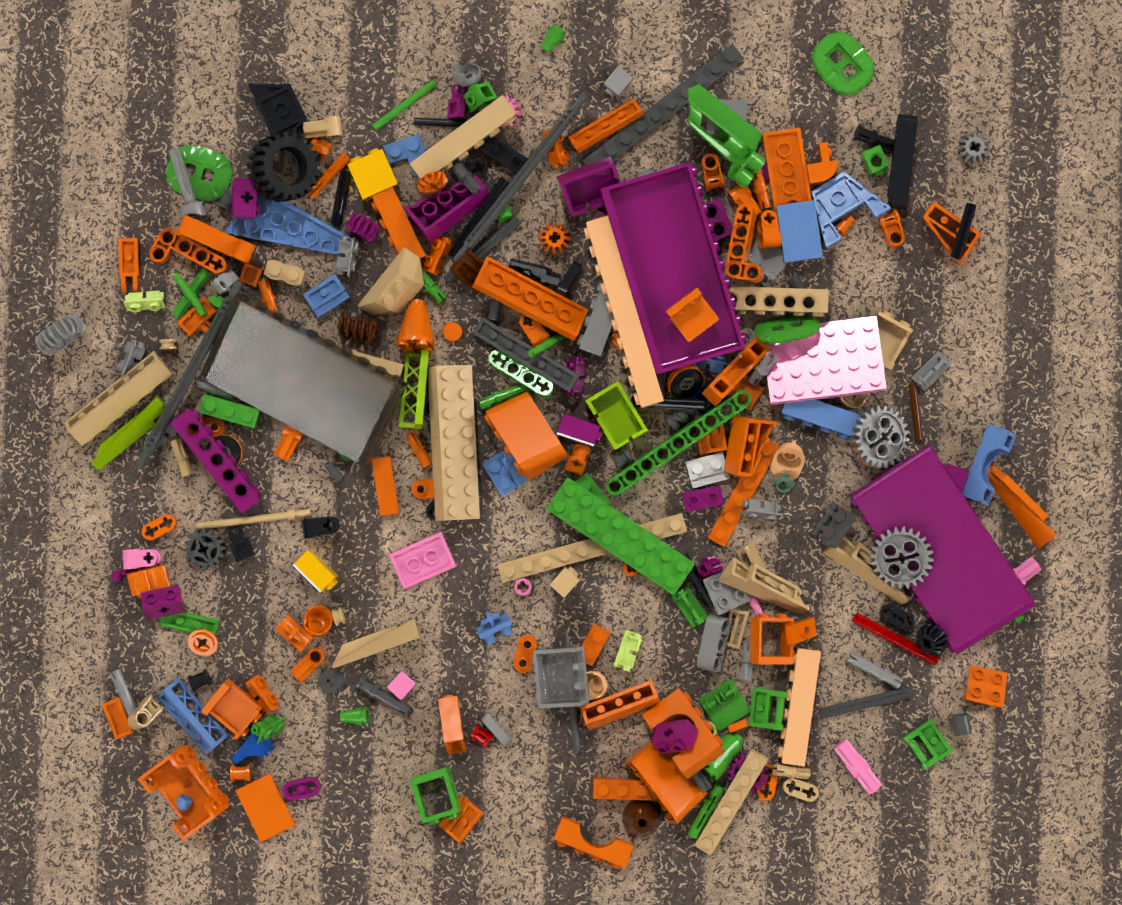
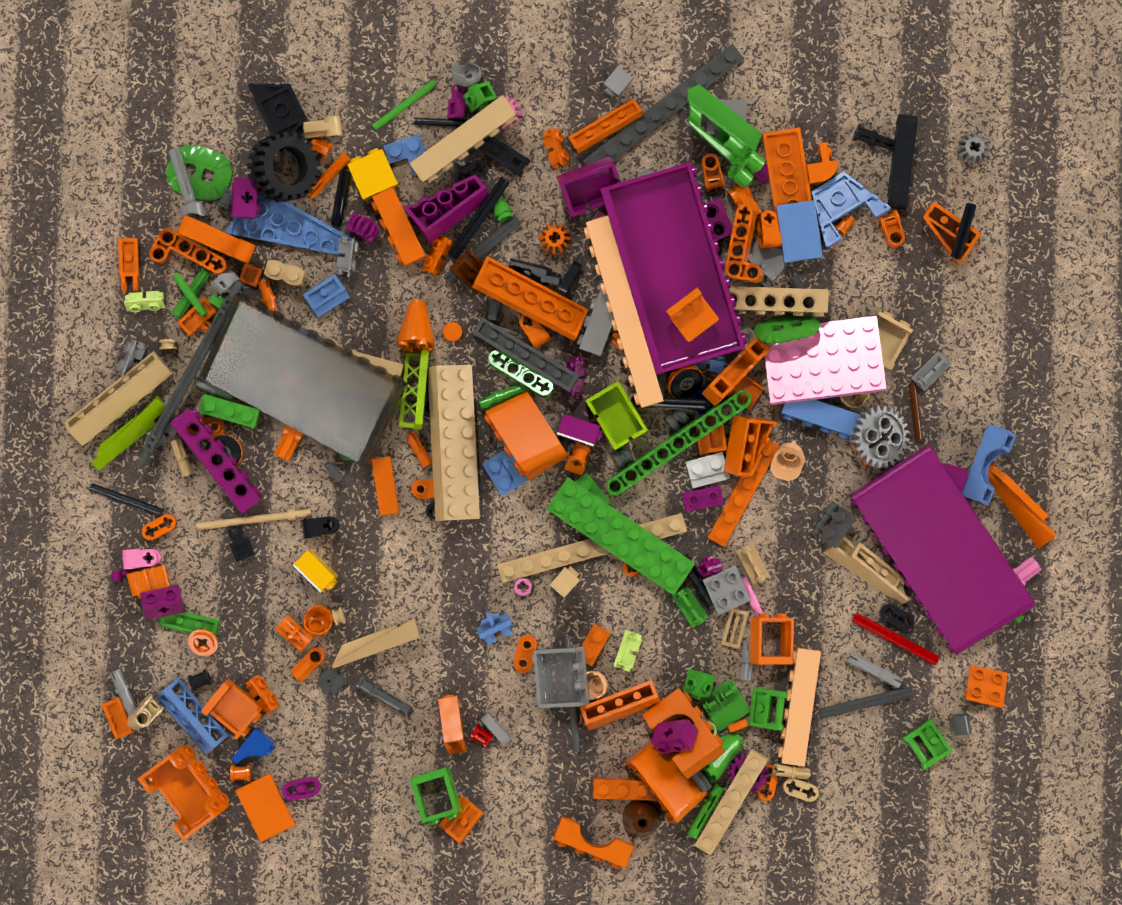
light grey gear [35,314,86,355] -> none
medium blue hinge [176,794,193,811] -> none
dark grey gear [183,528,226,570] -> none
bright green hinge [251,715,287,743] -> none
reddish brown piece [337,311,379,344] -> none
bright green cone [340,707,370,726] -> none
tan wedge [358,247,424,316] -> none
bright pink slope [387,671,416,701] -> none
bright pink tile [389,532,457,589] -> none
orange gear [417,171,448,194] -> none
bright green axle [422,270,448,305] -> none
dark grey axle [452,163,481,194] -> none
dark grey axle [453,92,589,262] -> none
bright green piece [528,333,565,357] -> none
bright green cone [540,24,566,53] -> none
light grey beam [697,614,731,673] -> none
tan wedge [719,558,810,614] -> none
light grey hinge [740,499,783,522] -> none
light grey pin [748,351,777,386] -> none
orange pin [752,169,772,209] -> none
sand green plate [772,473,795,493] -> none
orange plate [785,617,817,645] -> none
bright green piece [811,32,875,96] -> none
bright pink piece [833,739,882,795] -> none
bright green brick [860,145,889,177] -> none
light grey gear [870,526,934,589] -> none
black gear [915,622,949,657] -> none
none -> black bar [90,483,164,516]
none -> bright green brick [683,669,715,700]

